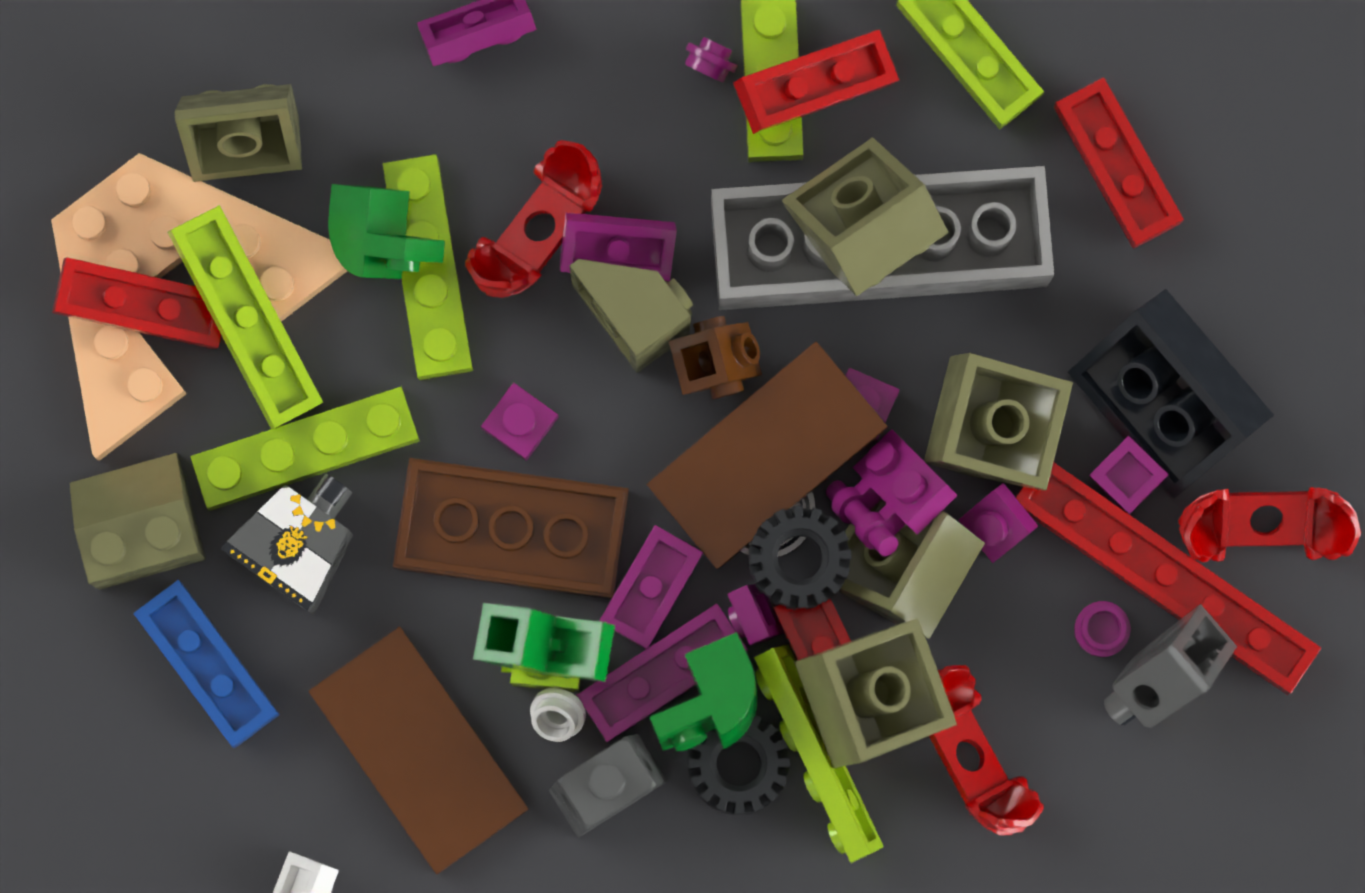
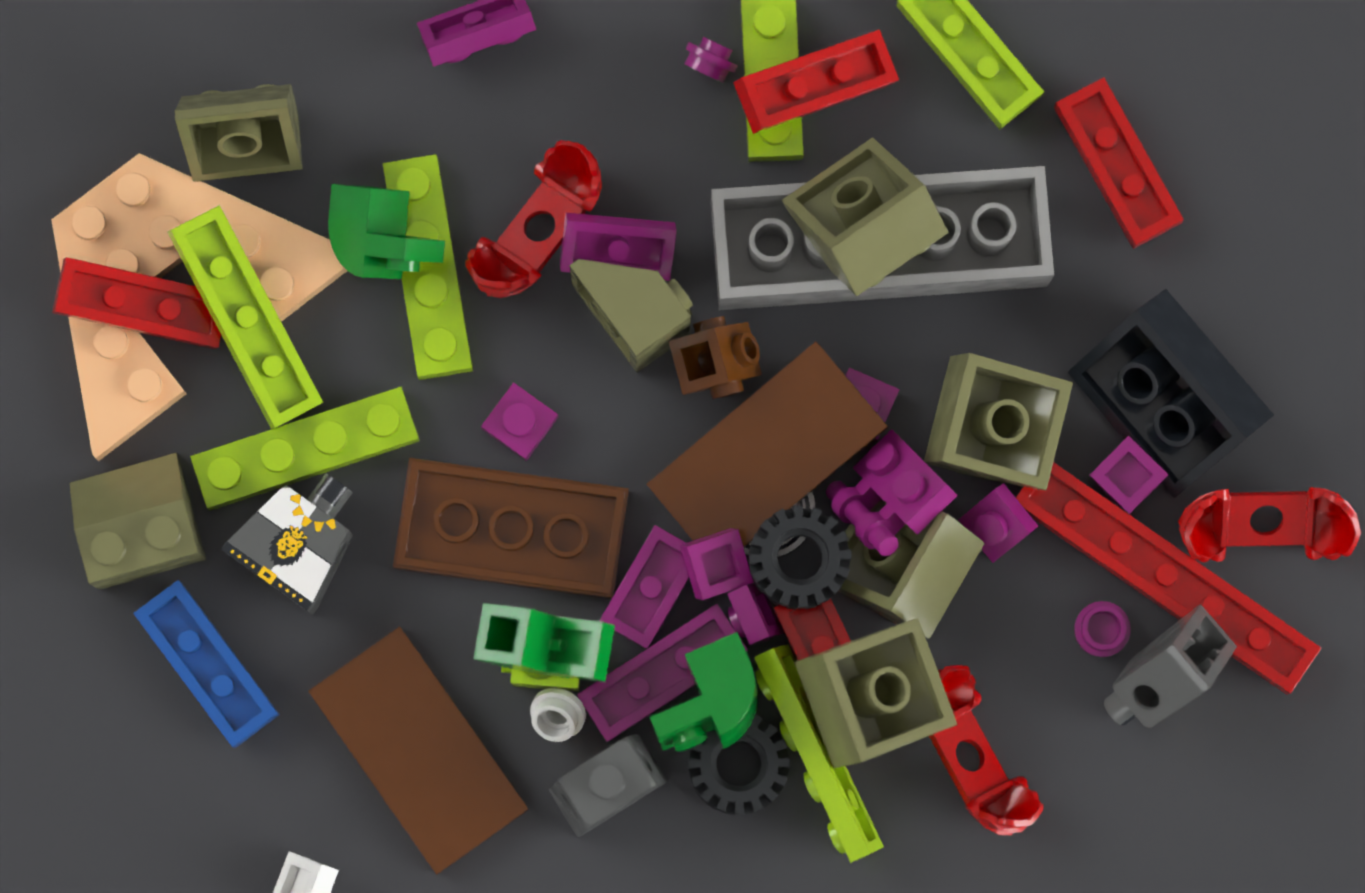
none -> magenta plate [680,528,754,600]

